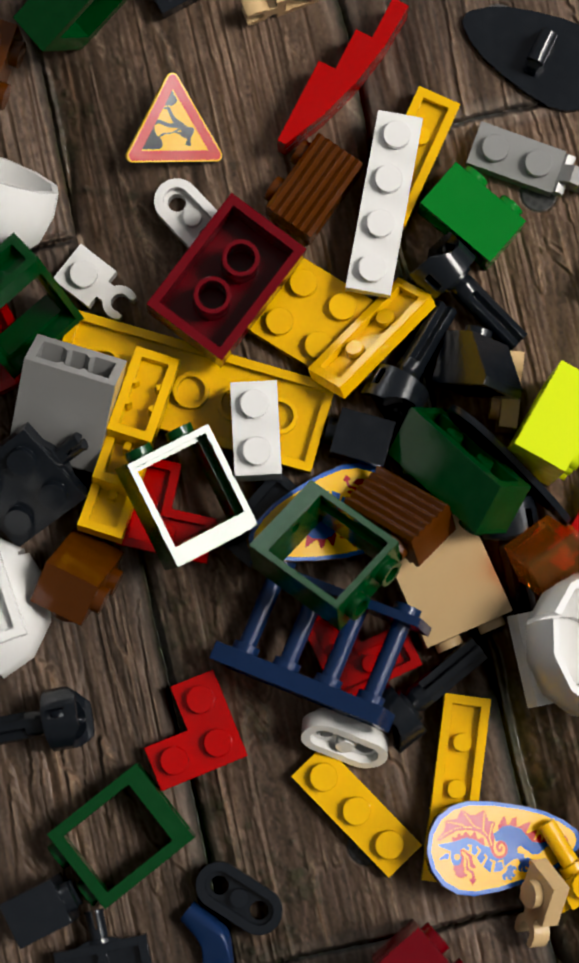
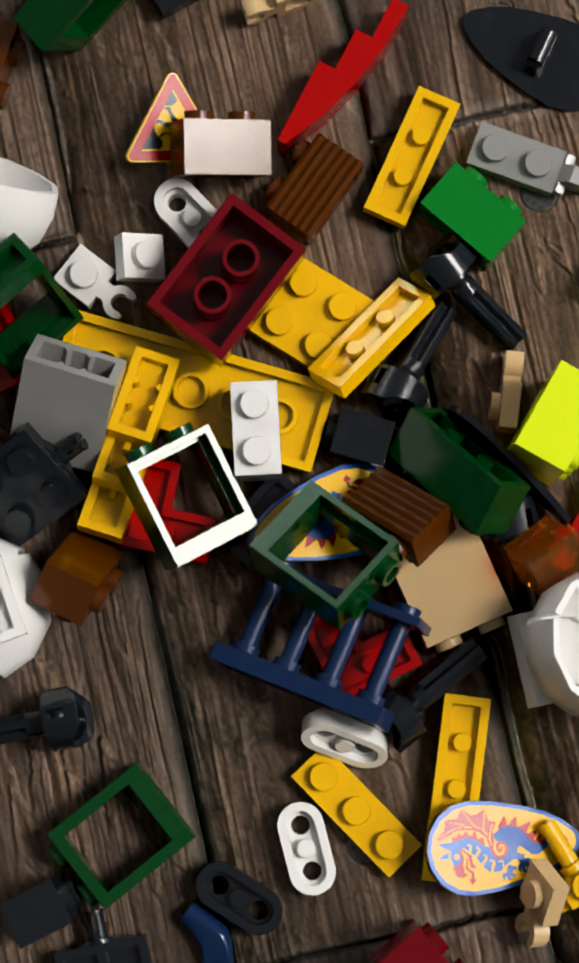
red plate [144,669,248,792] -> none
white plate [345,110,423,299] -> none
black slope [431,325,523,399] -> none
none -> white plate [114,232,166,283]
none -> brick [169,110,272,178]
none -> white plate [277,801,336,895]

